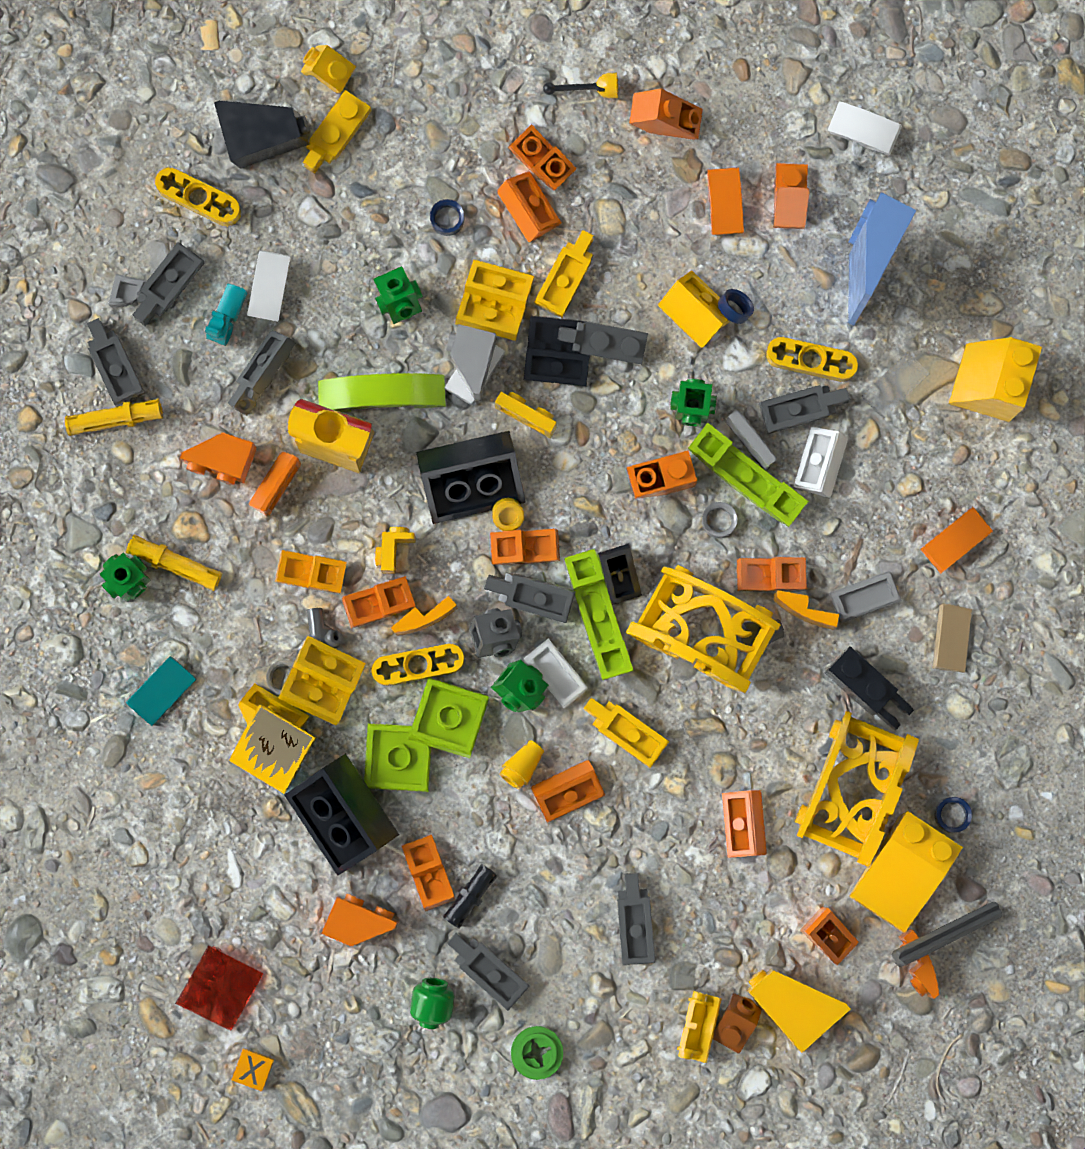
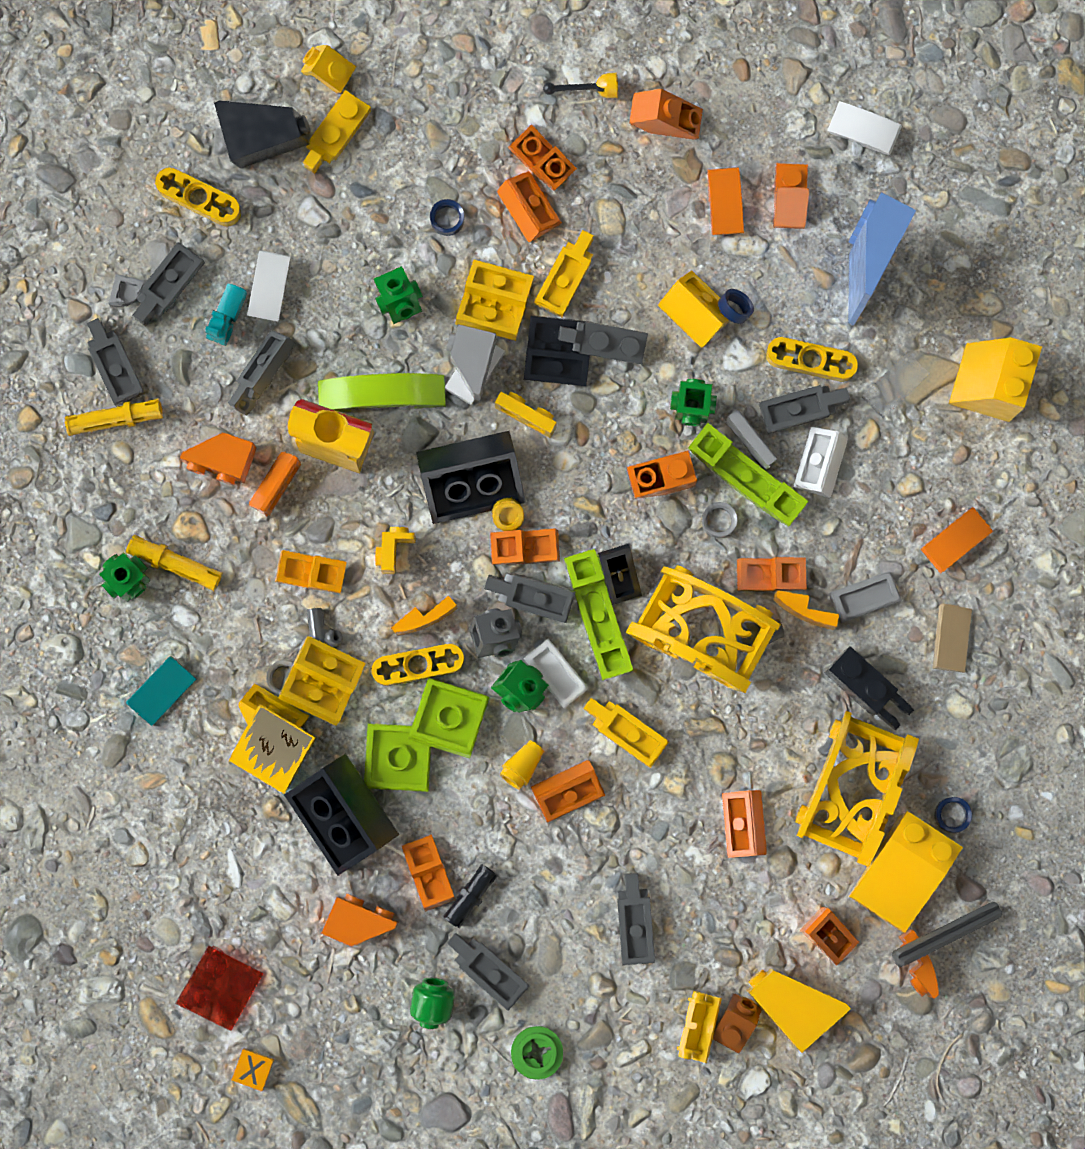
orange slope [342,576,415,629] -> none

